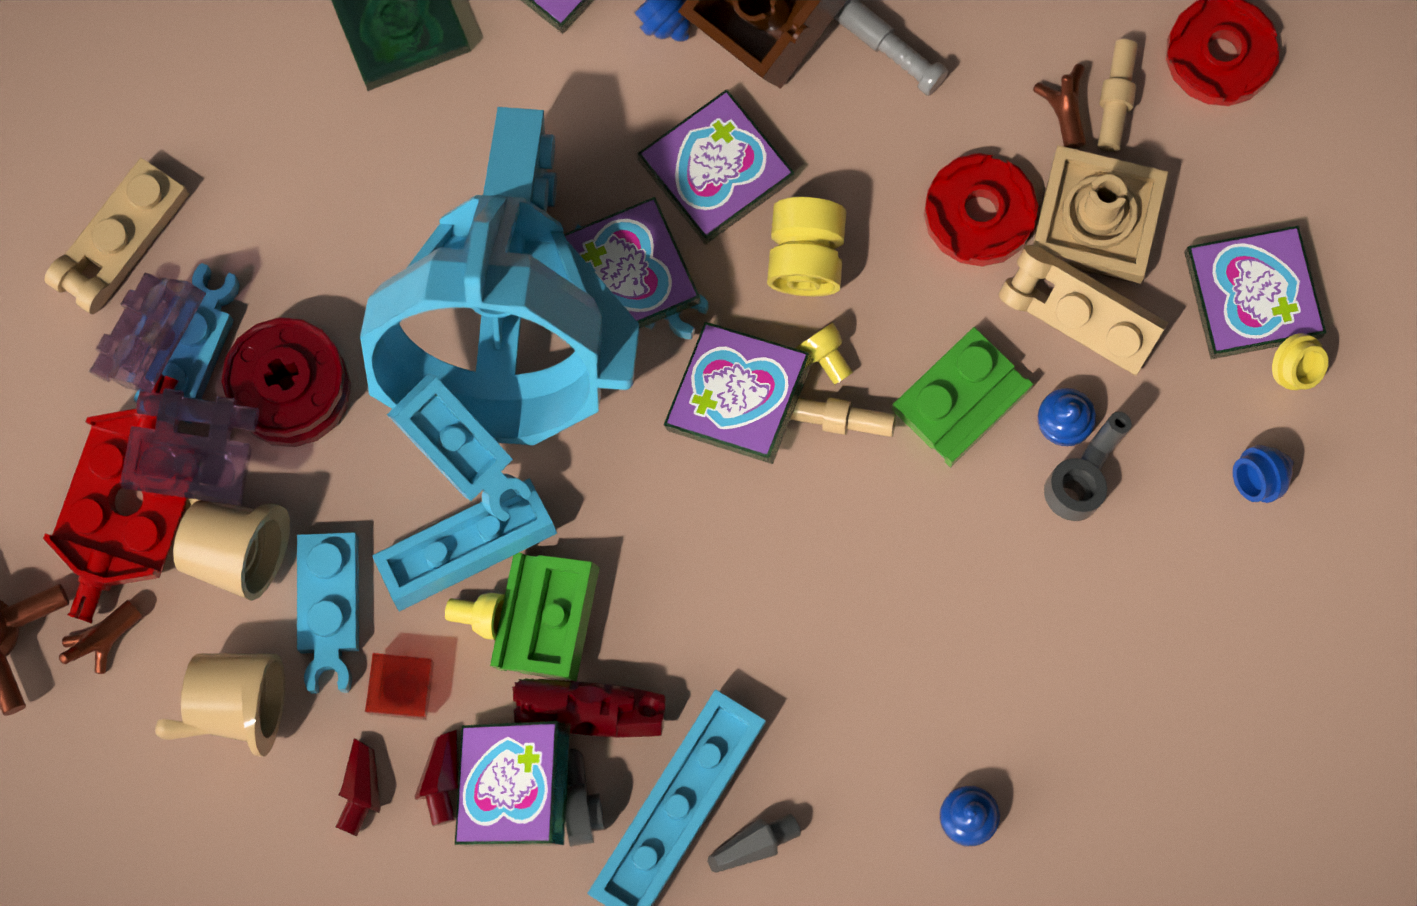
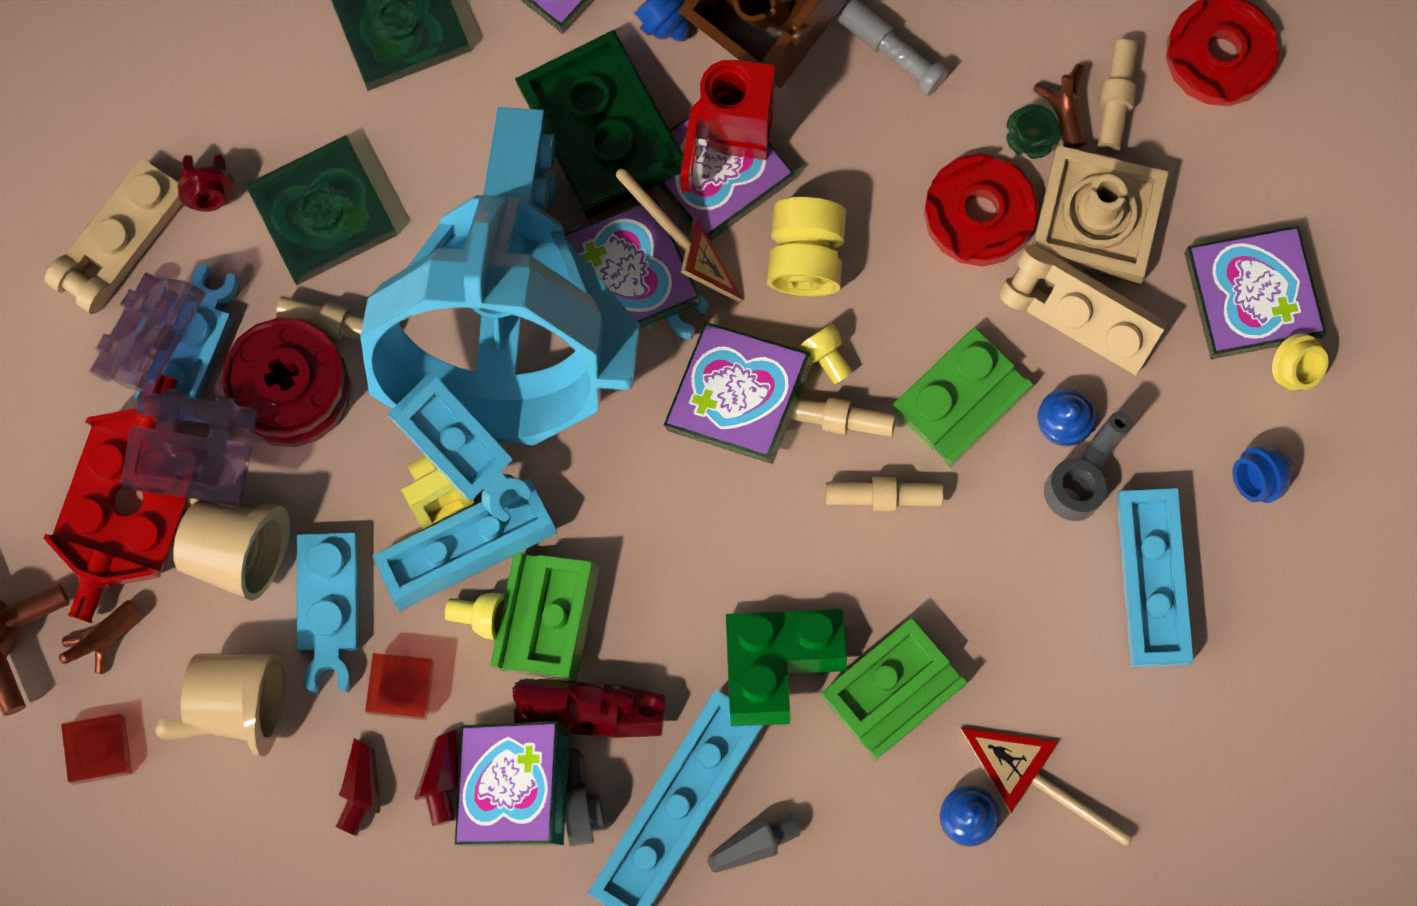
none -> clear red plate [61,714,132,785]
none -> dark red plate [177,155,235,212]
none -> clear green tile [245,135,398,286]
none -> tan bar [276,296,364,341]
none -> light yellow tile [401,456,476,530]
none -> dark green tile [515,30,683,219]
none -> tan piece [616,169,743,302]
none -> red piece [680,60,775,193]
none -> green plate [726,609,847,727]
none -> bright green plate [820,617,967,761]
none -> tan bar [826,477,943,512]
none -> piece [960,727,1132,845]
none -> clear green plate [1006,104,1061,159]
none -> medium azure plate [1116,488,1194,668]

